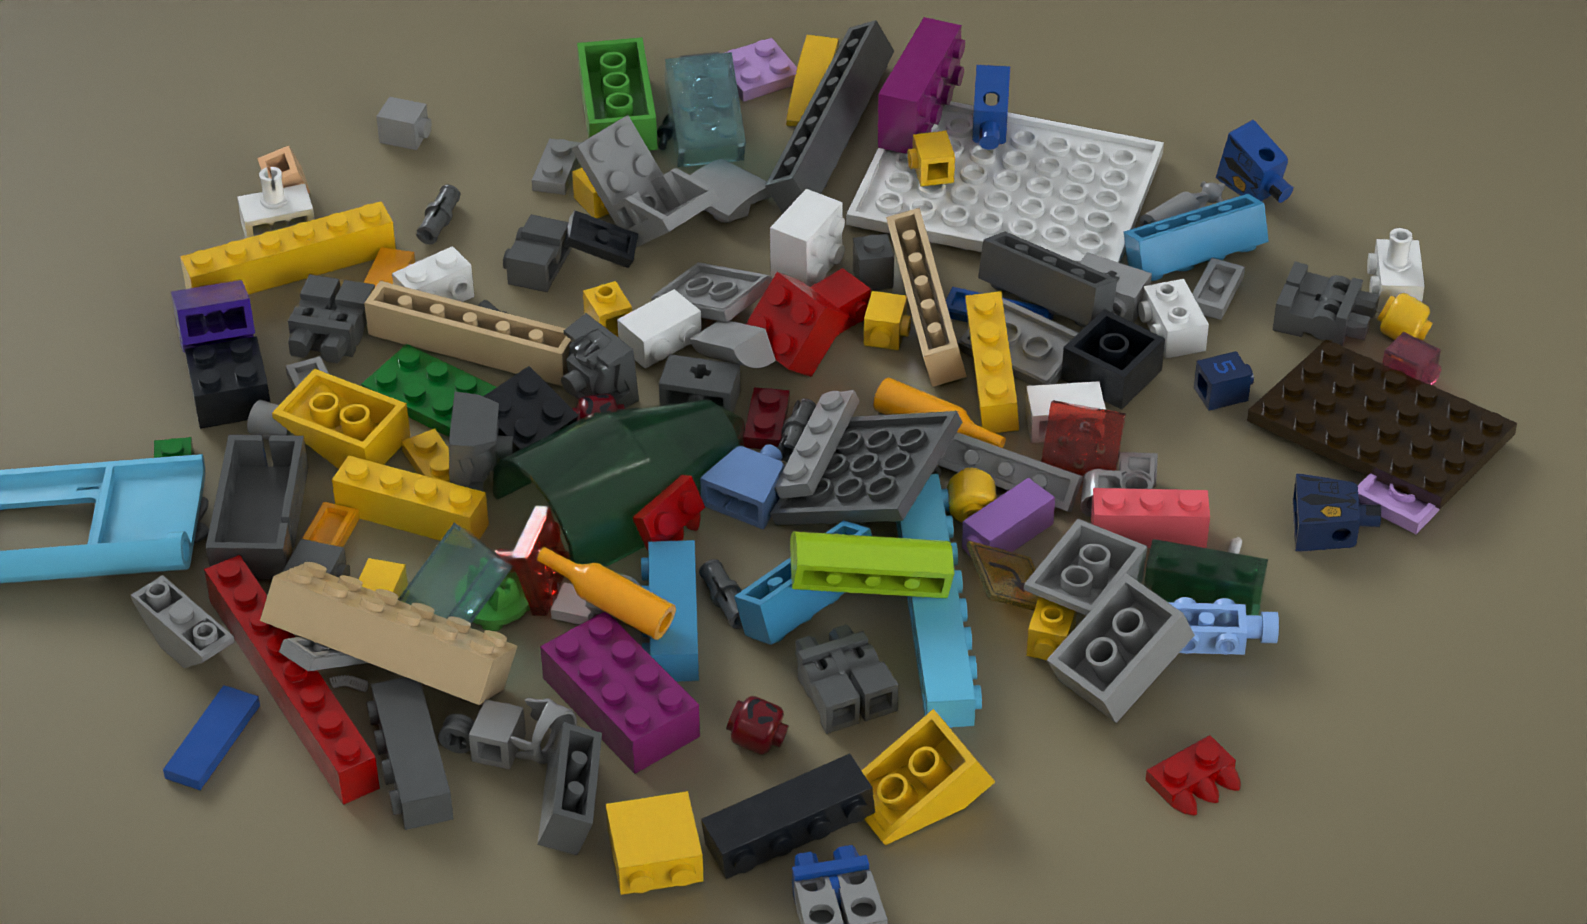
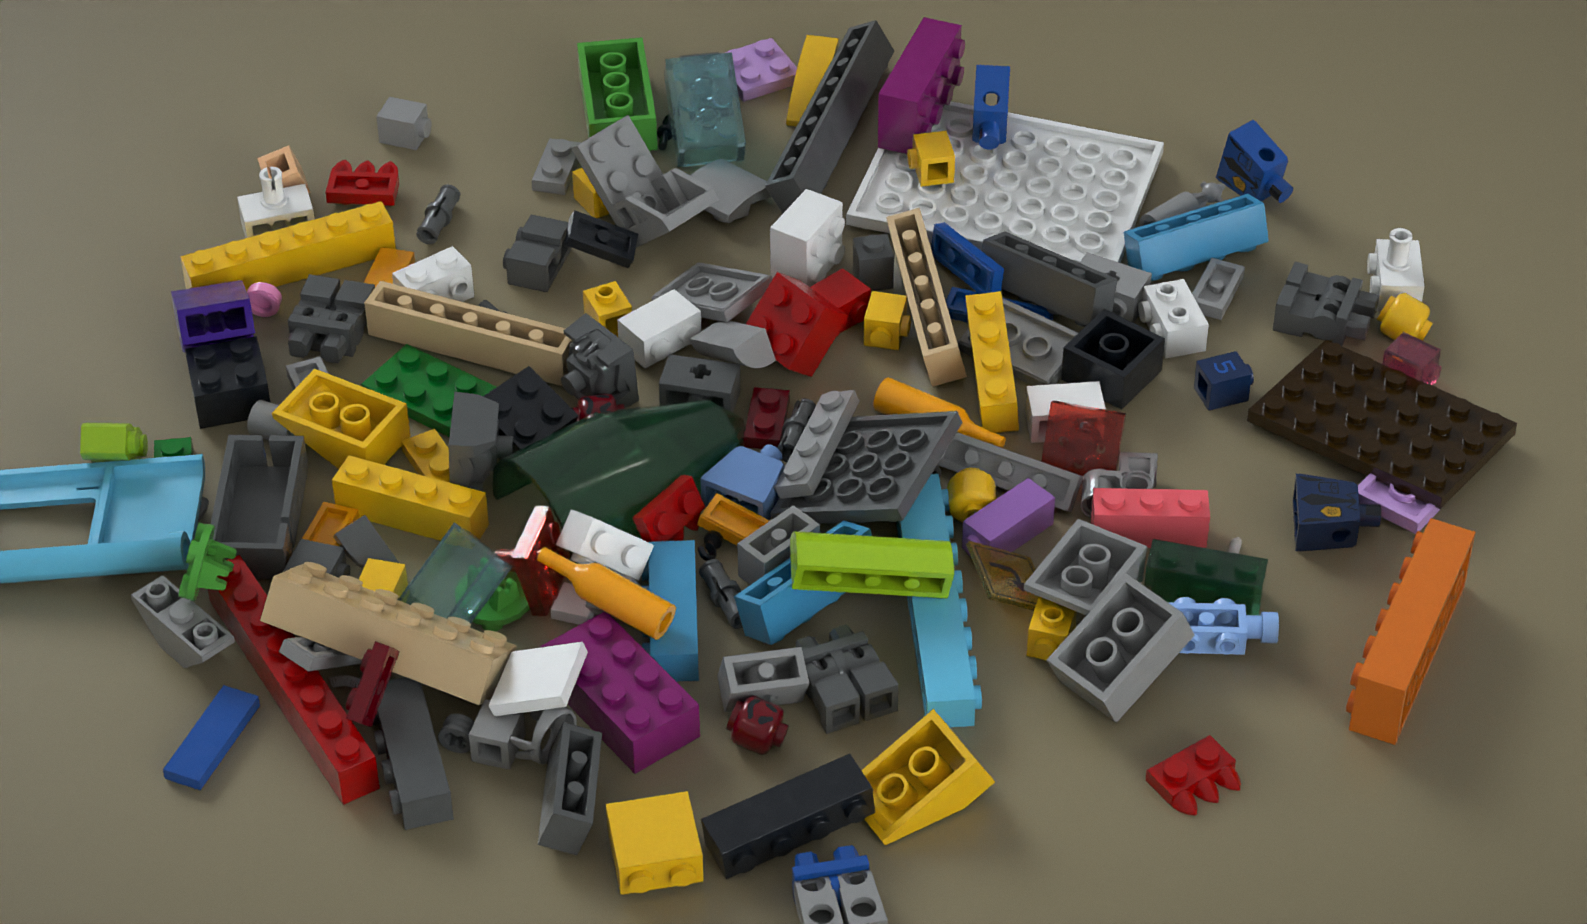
none -> lime brick [80,423,148,463]
none -> bright green plate [178,523,237,601]
none -> bright pink tile [247,282,282,317]
none -> red plate [325,160,399,206]
none -> dark grey brick [333,515,399,568]
none -> dark red plate [346,641,400,727]
none -> white tile [489,642,588,716]
none -> white brick [556,509,654,581]
none -> light orange tile [697,493,770,546]
none -> black hand [697,530,724,561]
none -> light grey brick [717,647,809,712]
none -> light grey brick [737,505,820,585]
none -> blue tile [931,222,1004,294]
none -> orange brick [1346,518,1476,745]

